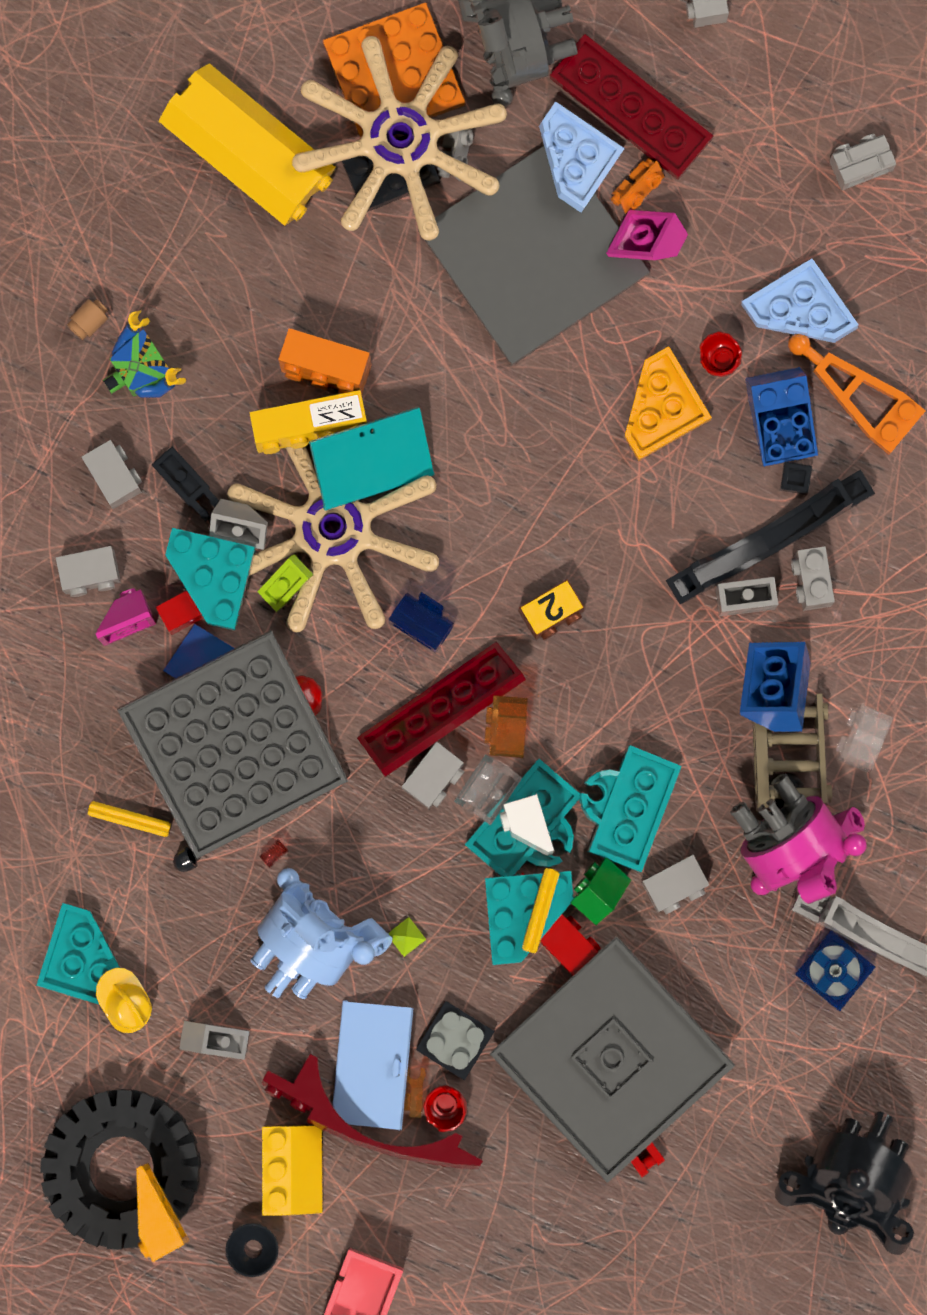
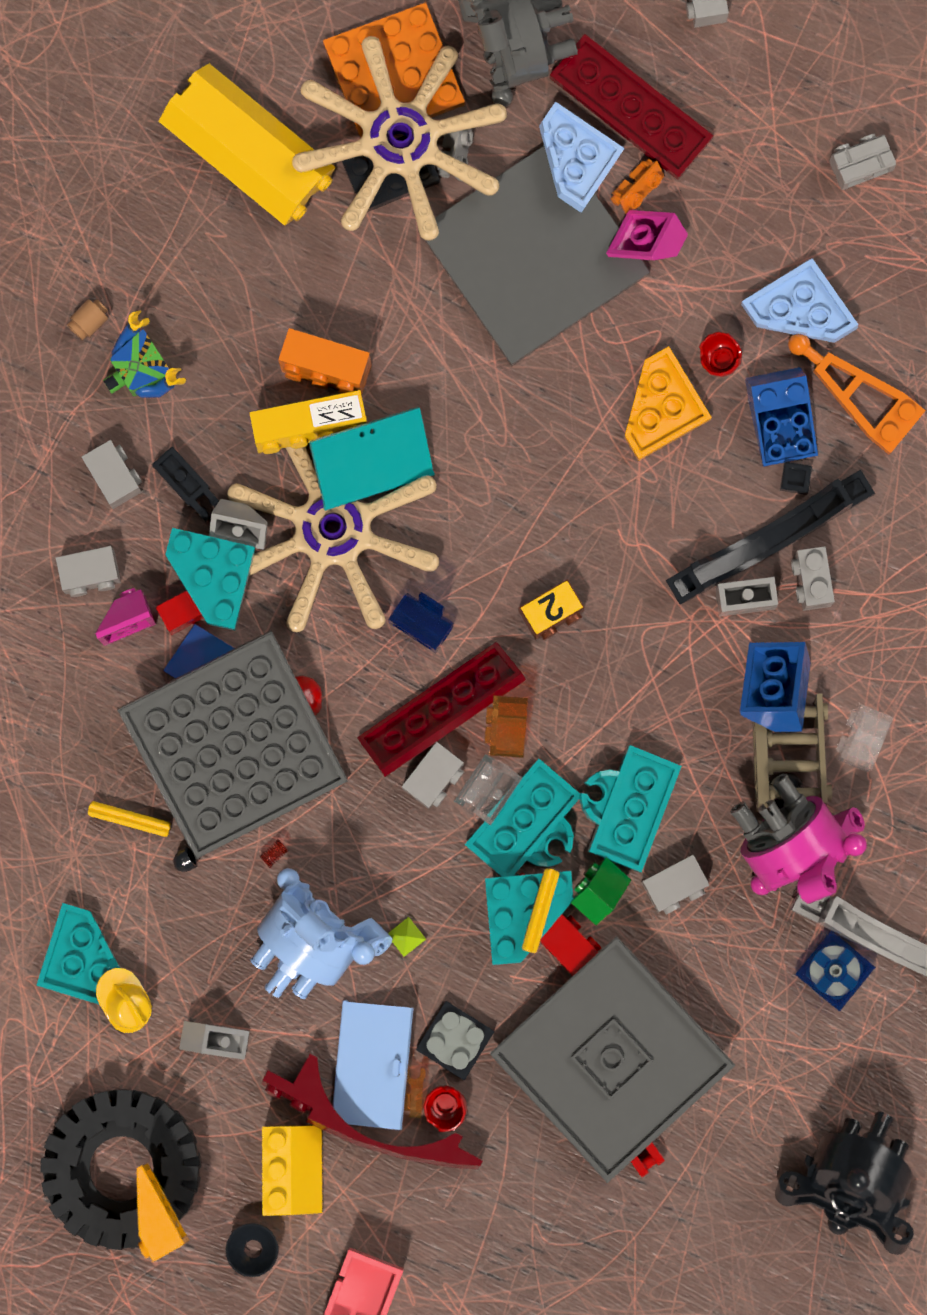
lime plate [257,554,313,612] -> none
white slope [500,795,554,856] -> none

